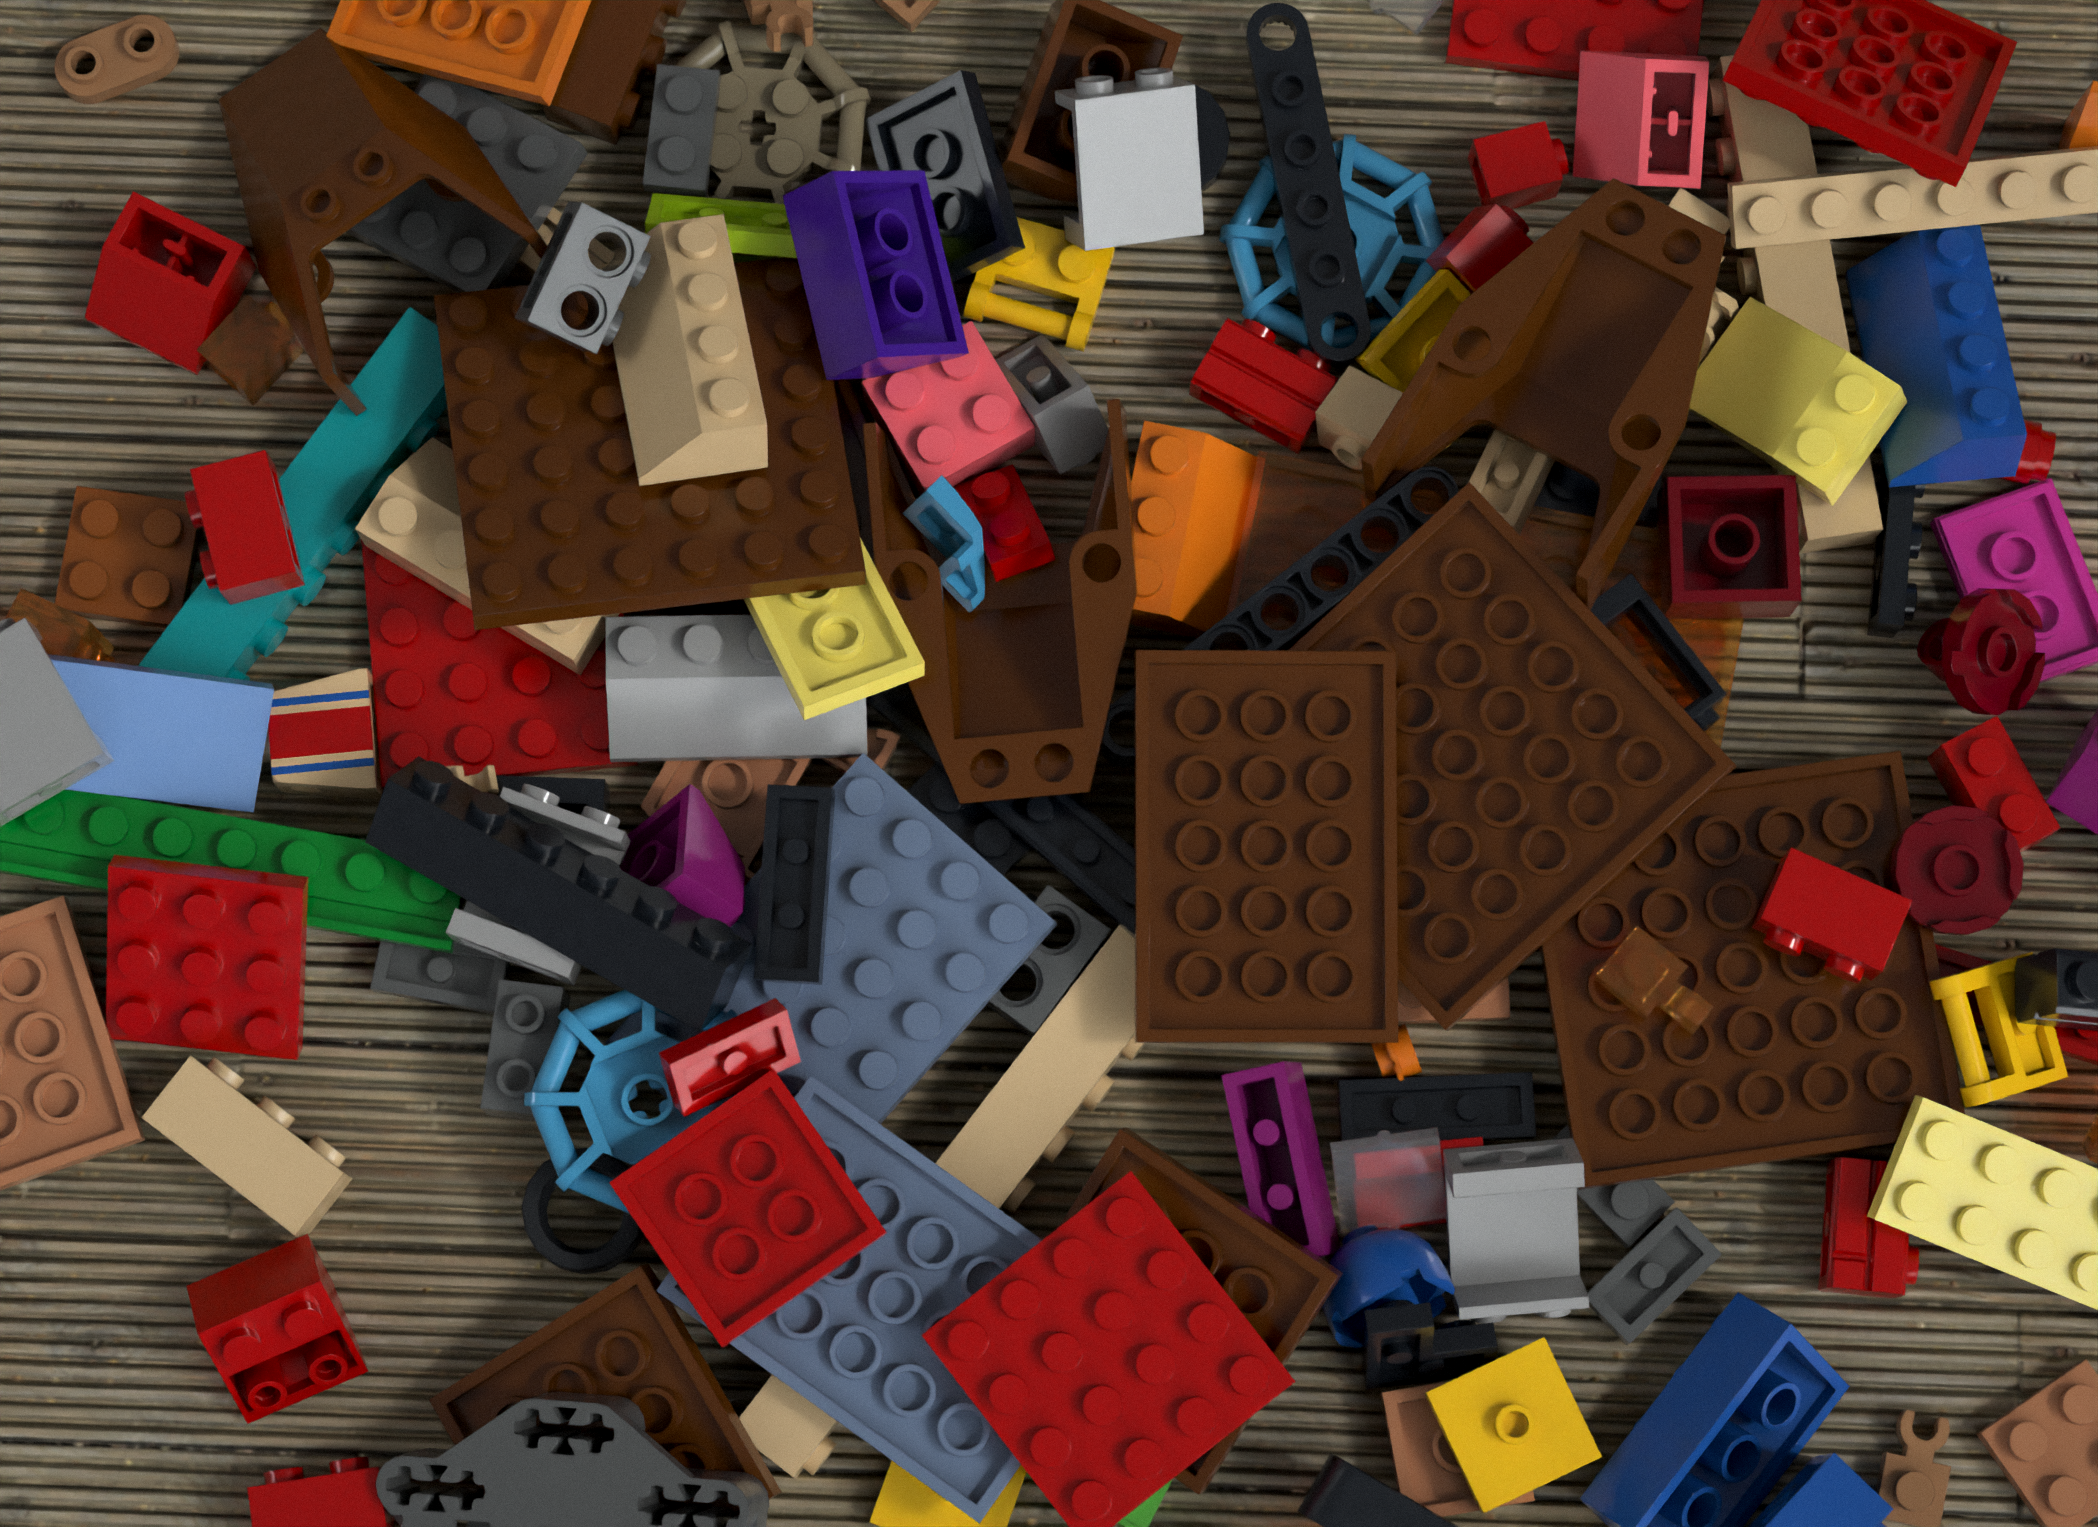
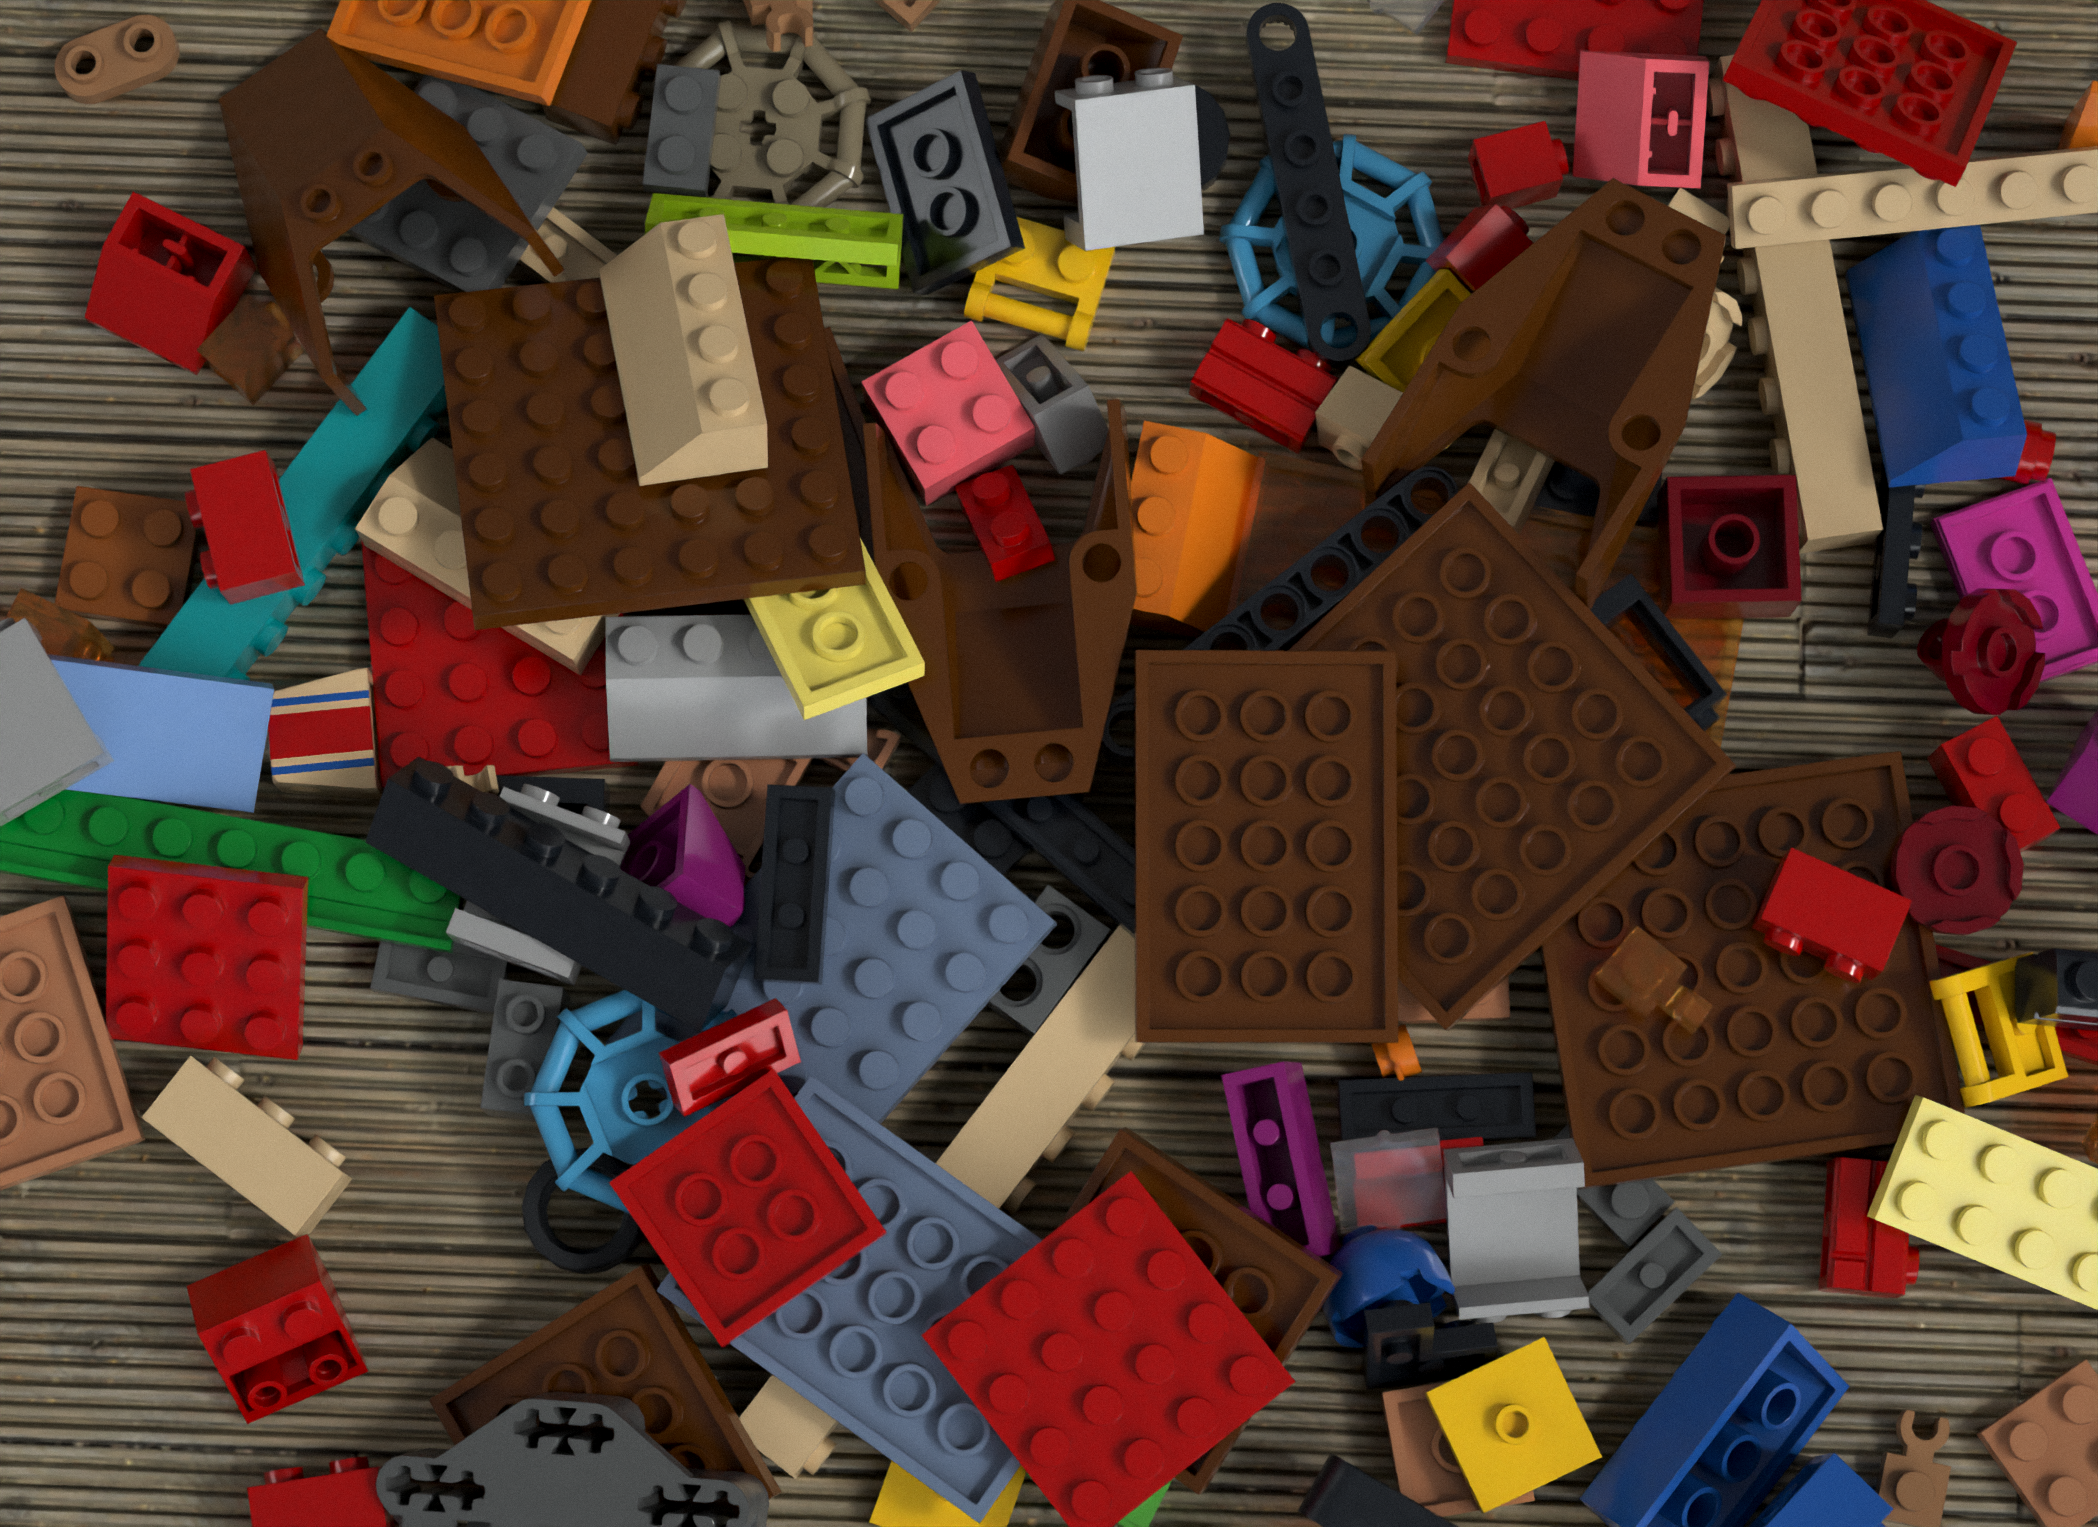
brick [515,201,651,354] -> none
dark purple slope [783,170,969,380] -> none
dark azure slope [902,475,985,613] -> none
light yellow slope [1689,297,1907,506] -> none

